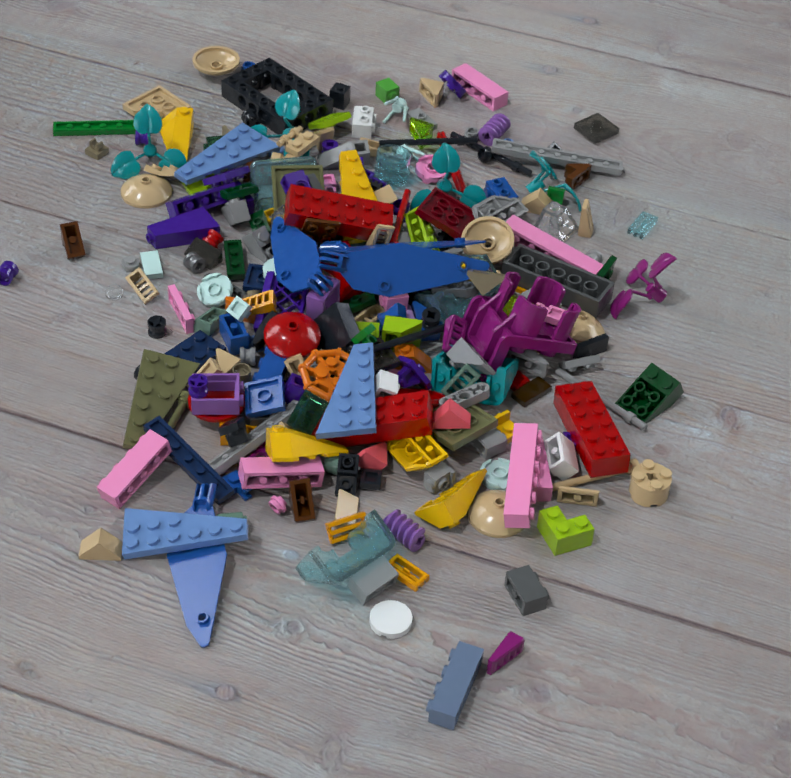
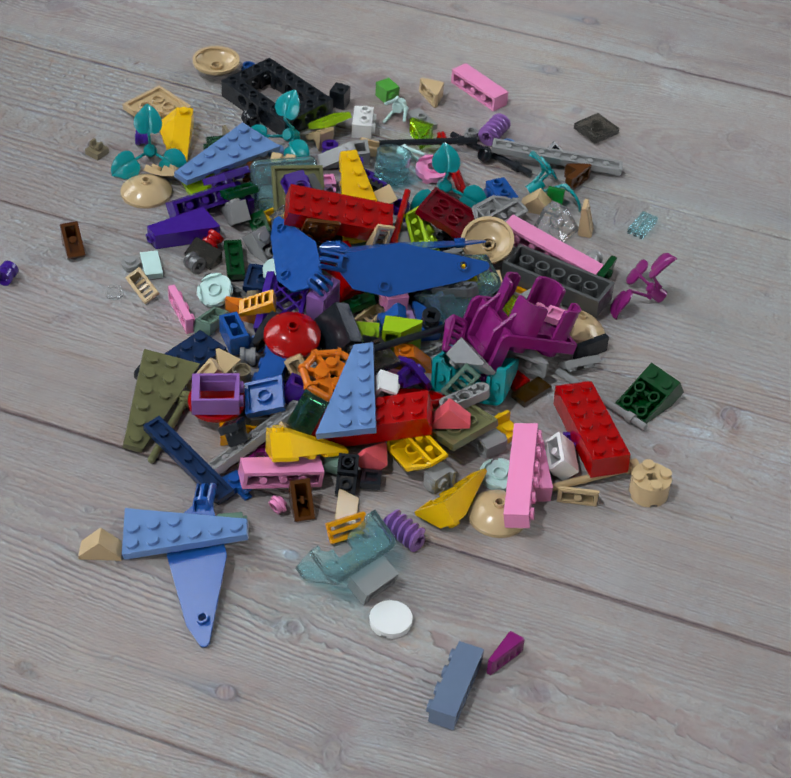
green tile [53,120,153,136] -> none
bright pink brick [97,429,172,509] -> none
black wheel [147,315,167,339] -> none
dark purple wheel [188,374,208,399] -> none
light aqua tile [226,296,252,322] -> none
tan plate [276,126,320,158] -> none
green tile [351,323,377,344] -> none
light orange tile [389,553,430,592] -> none
dark purple plate [439,69,467,98] -> none
dark tan slope [467,269,505,296] -> none
dark grey brick [504,565,549,616] -> none
lime brick [537,505,595,556] -> none

